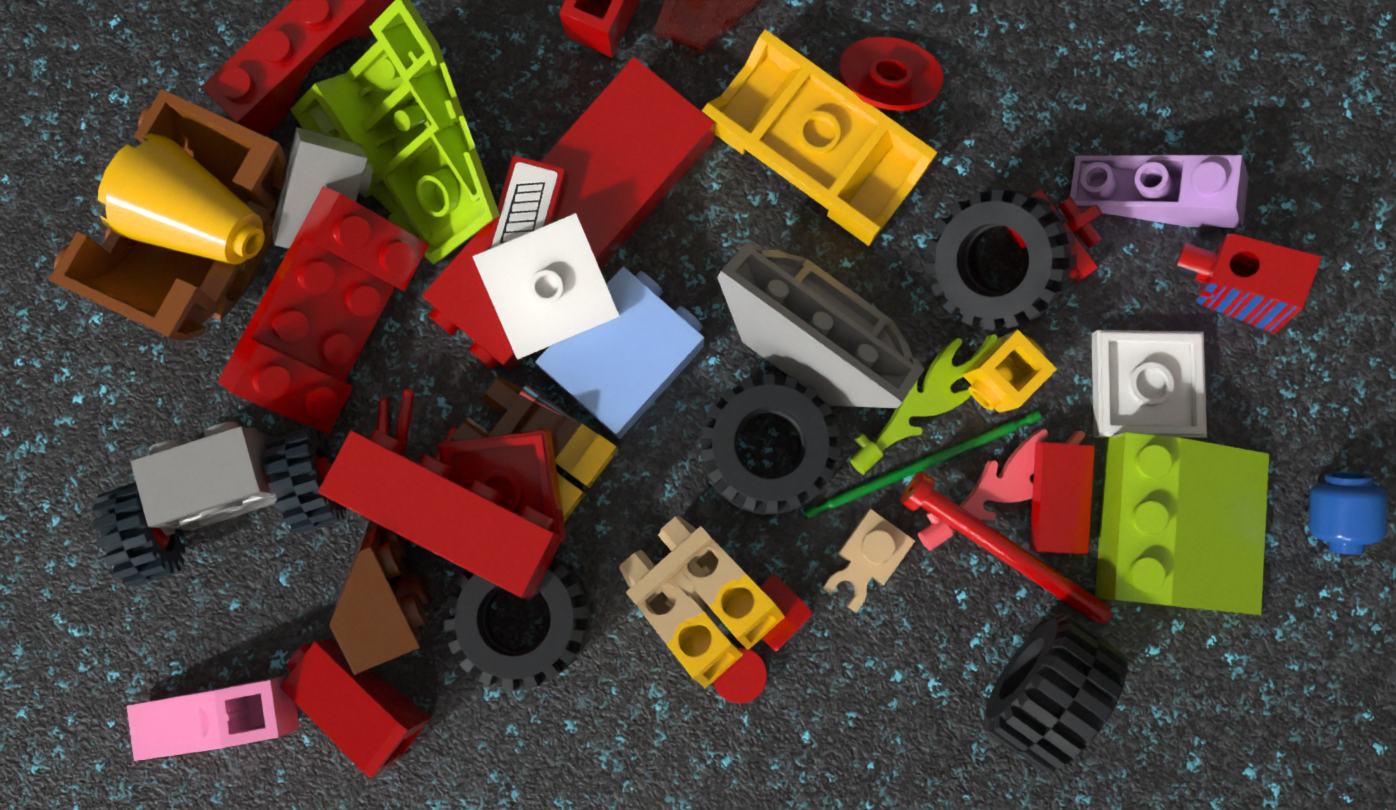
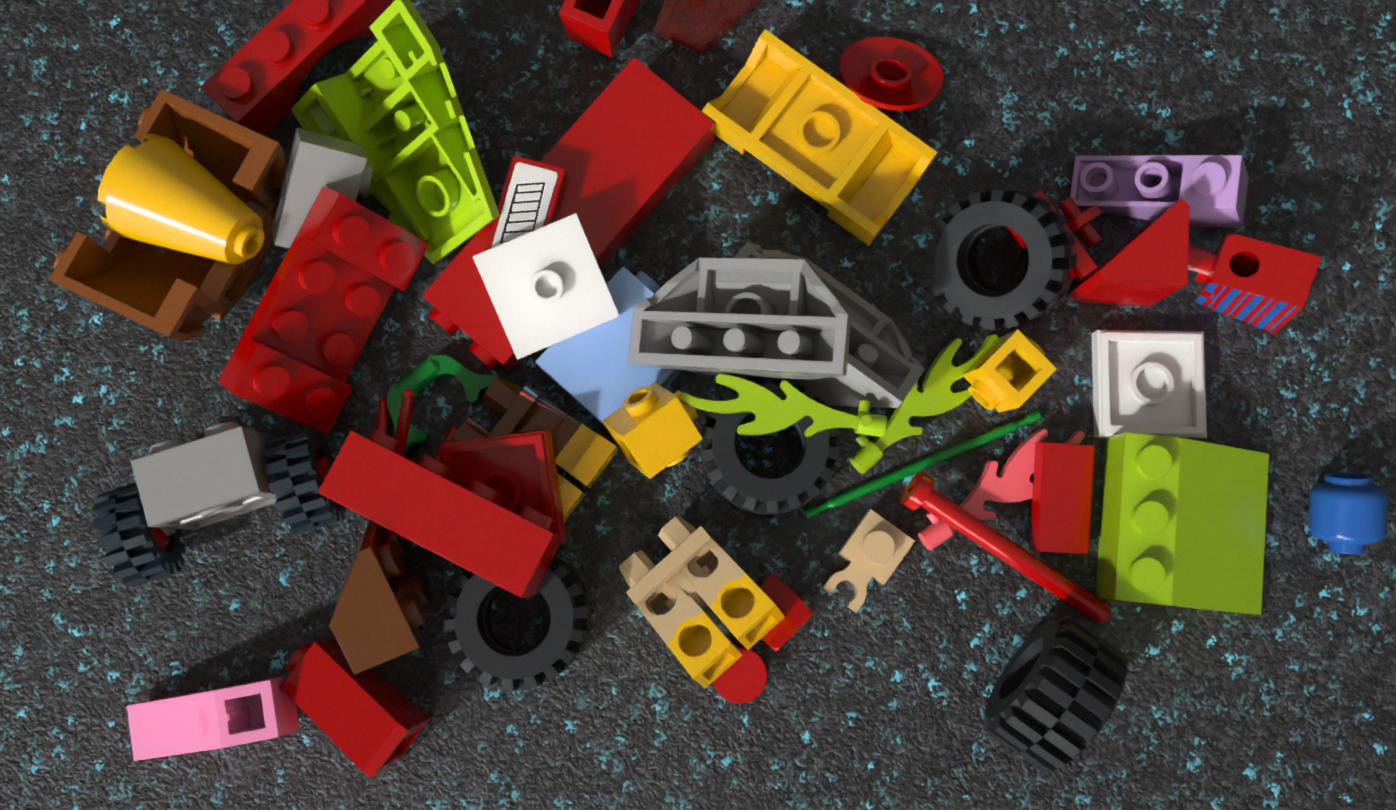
none -> green helmet [386,355,501,456]
none -> yellow brick [603,382,703,479]
none -> light grey wedge [628,258,852,380]
none -> lime piece [679,374,887,437]
none -> red slope [1069,198,1190,307]

